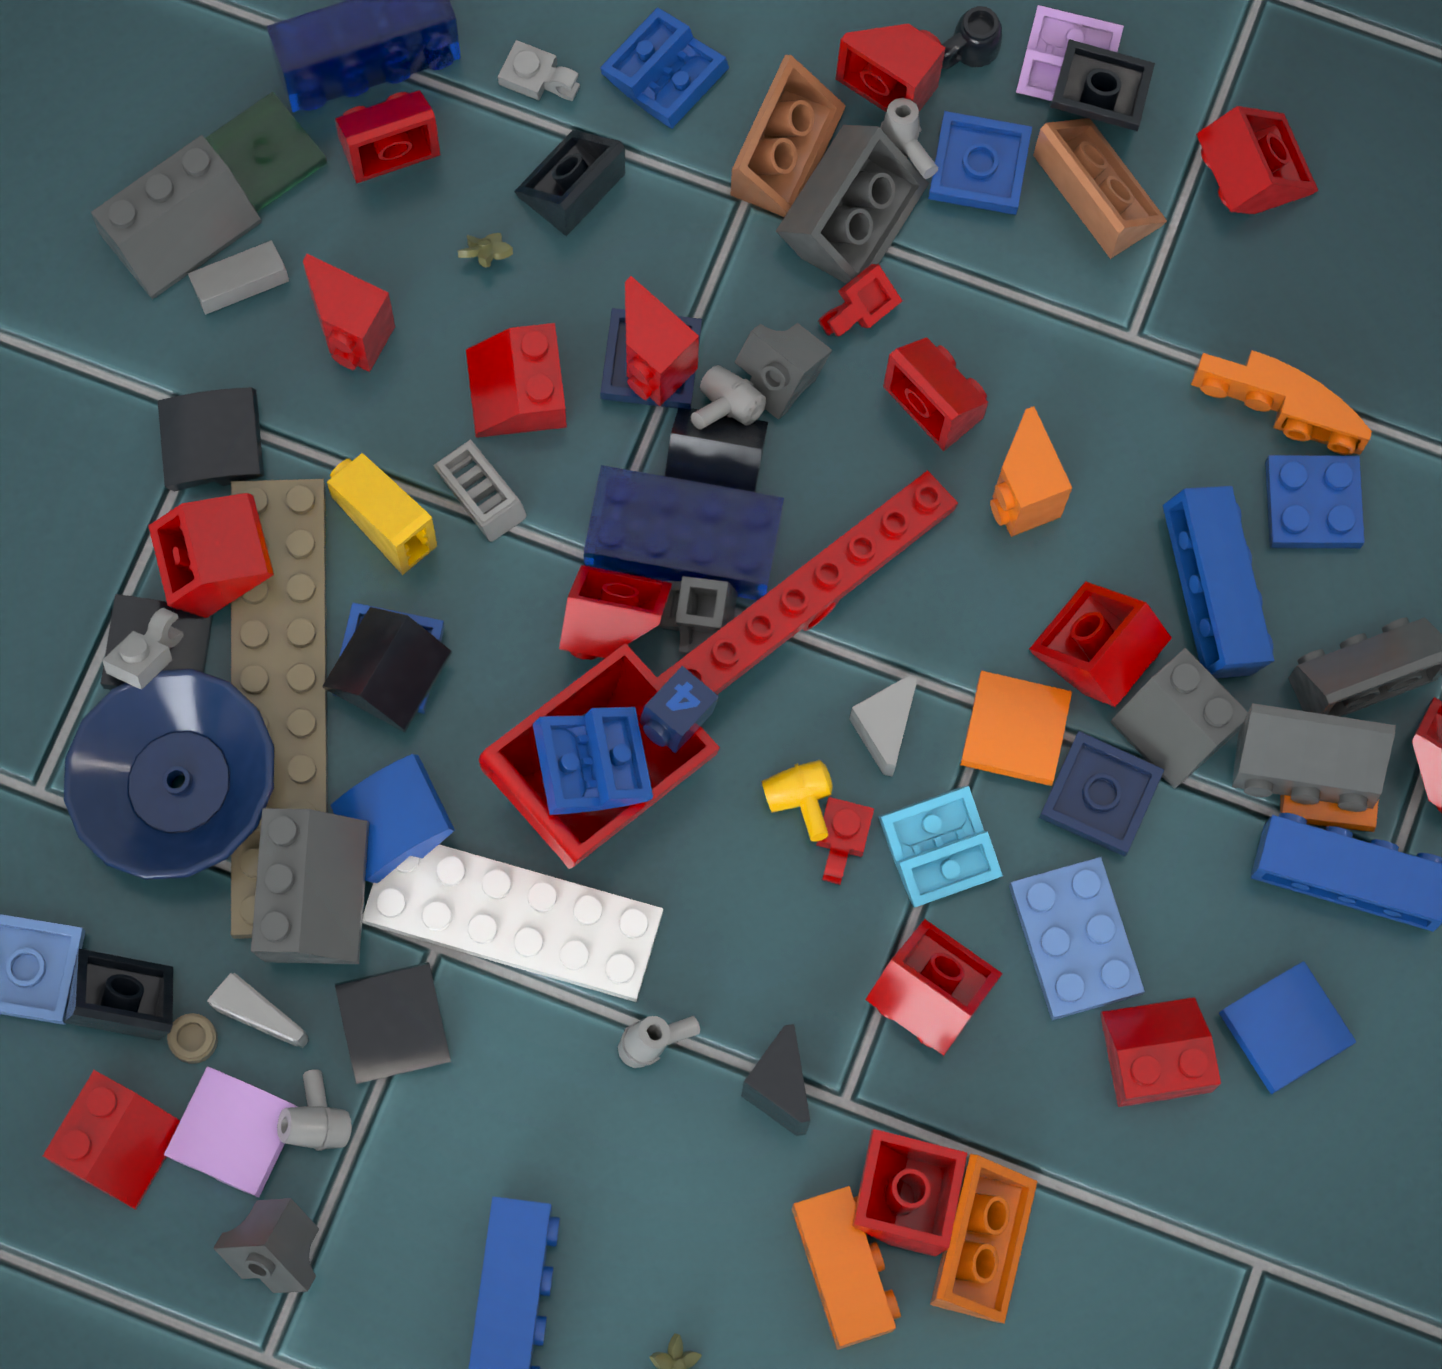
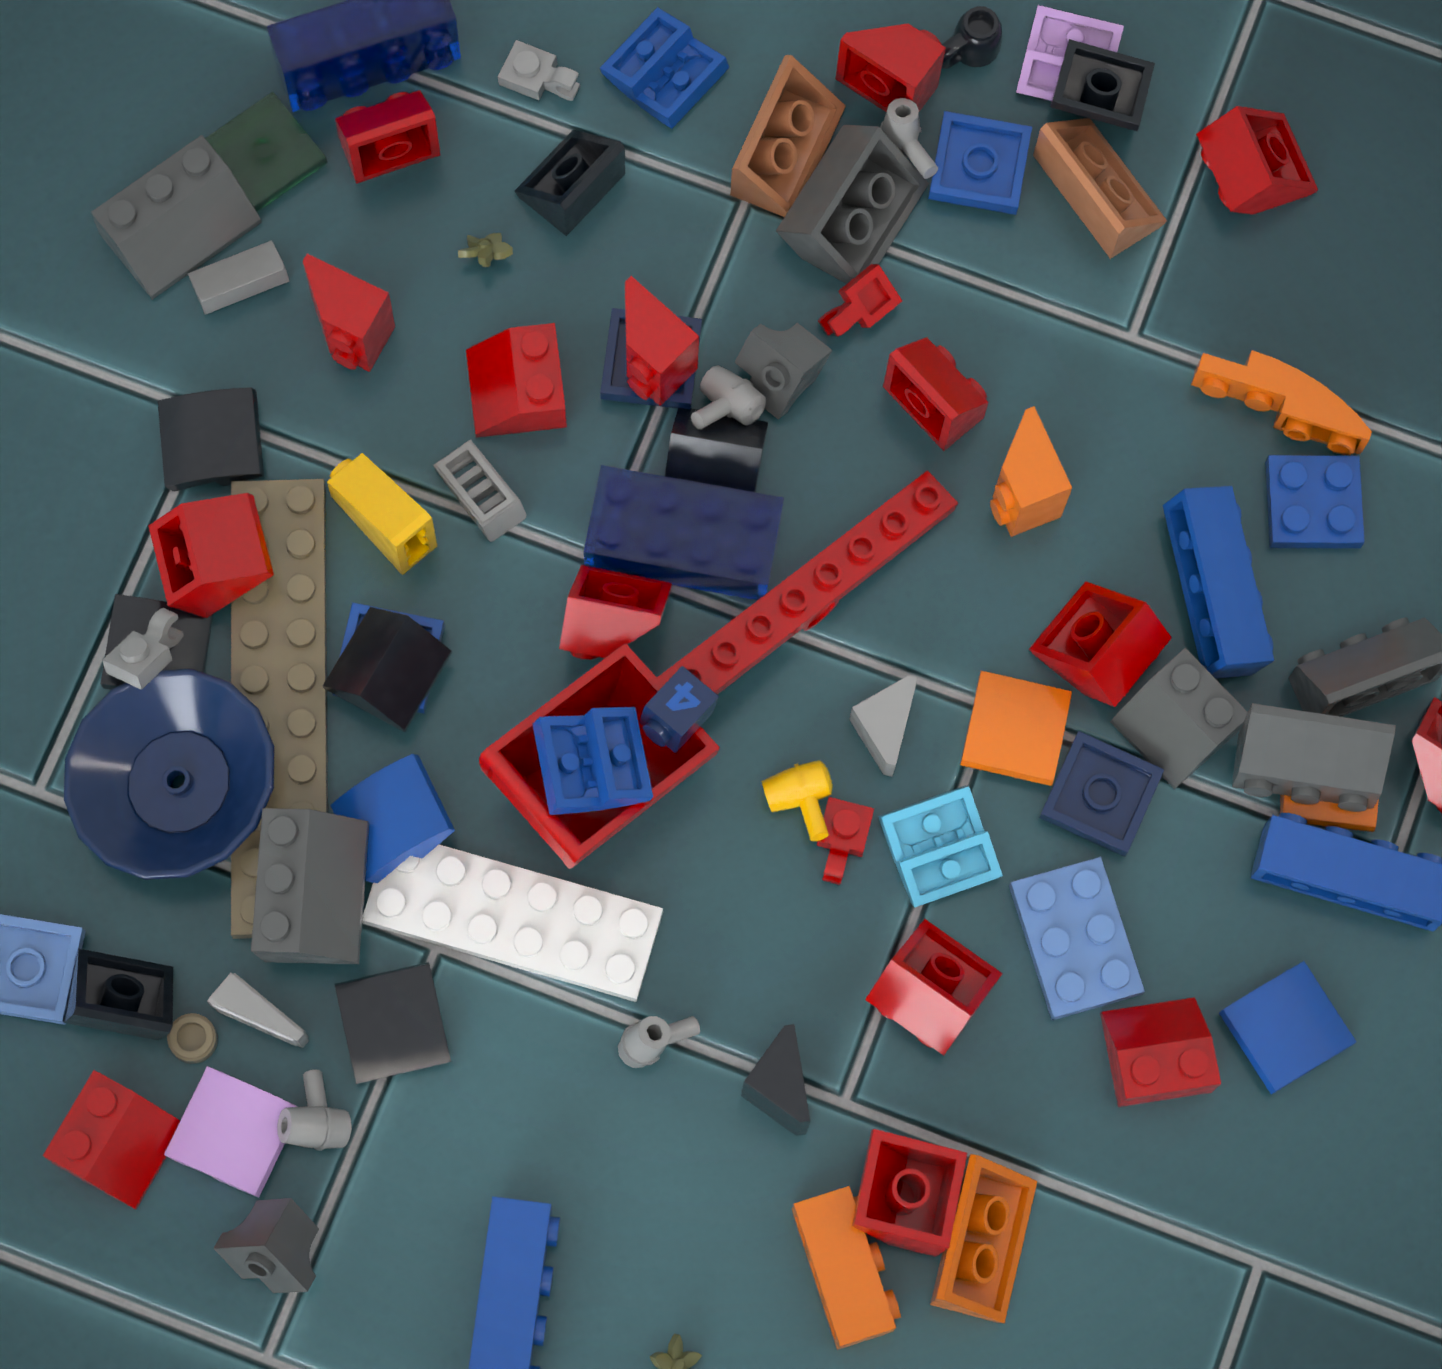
dark grey brick [660,576,738,655] -> none

